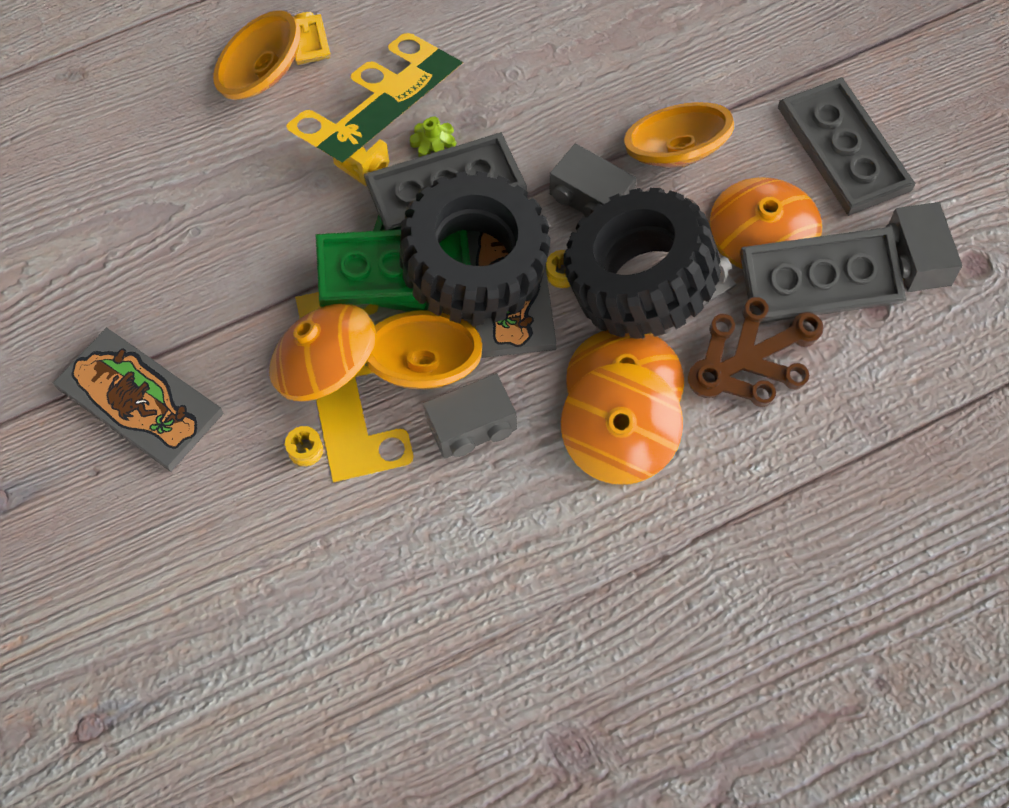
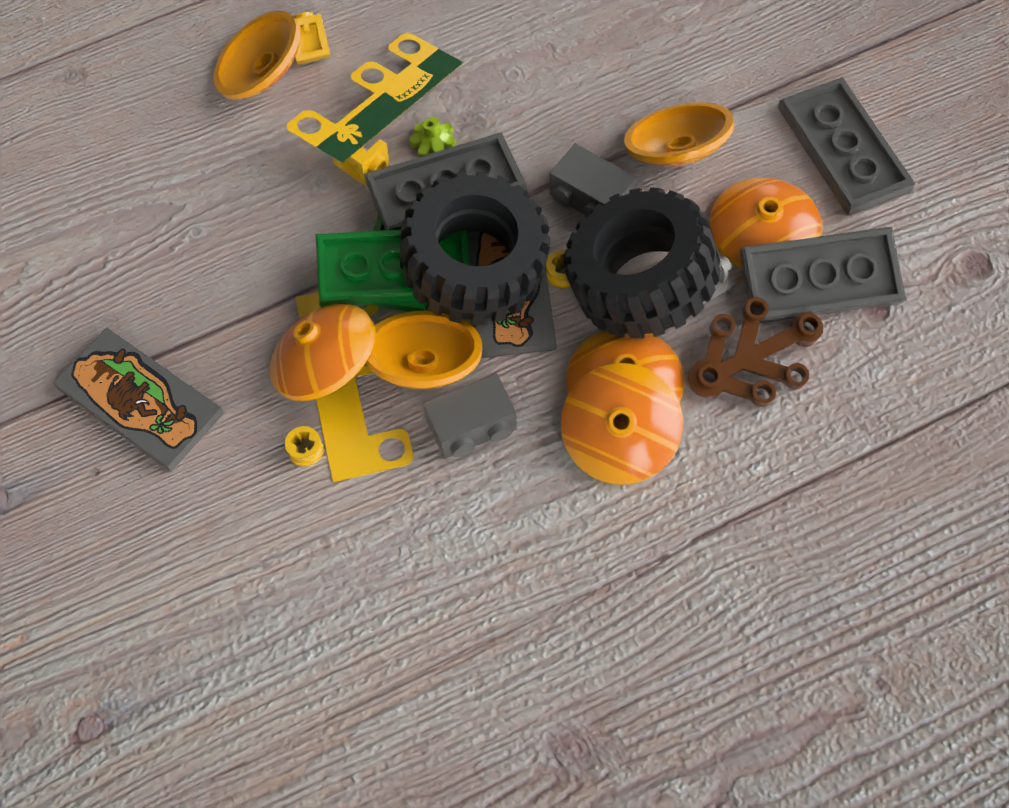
dark grey brick [885,202,963,292] -> none

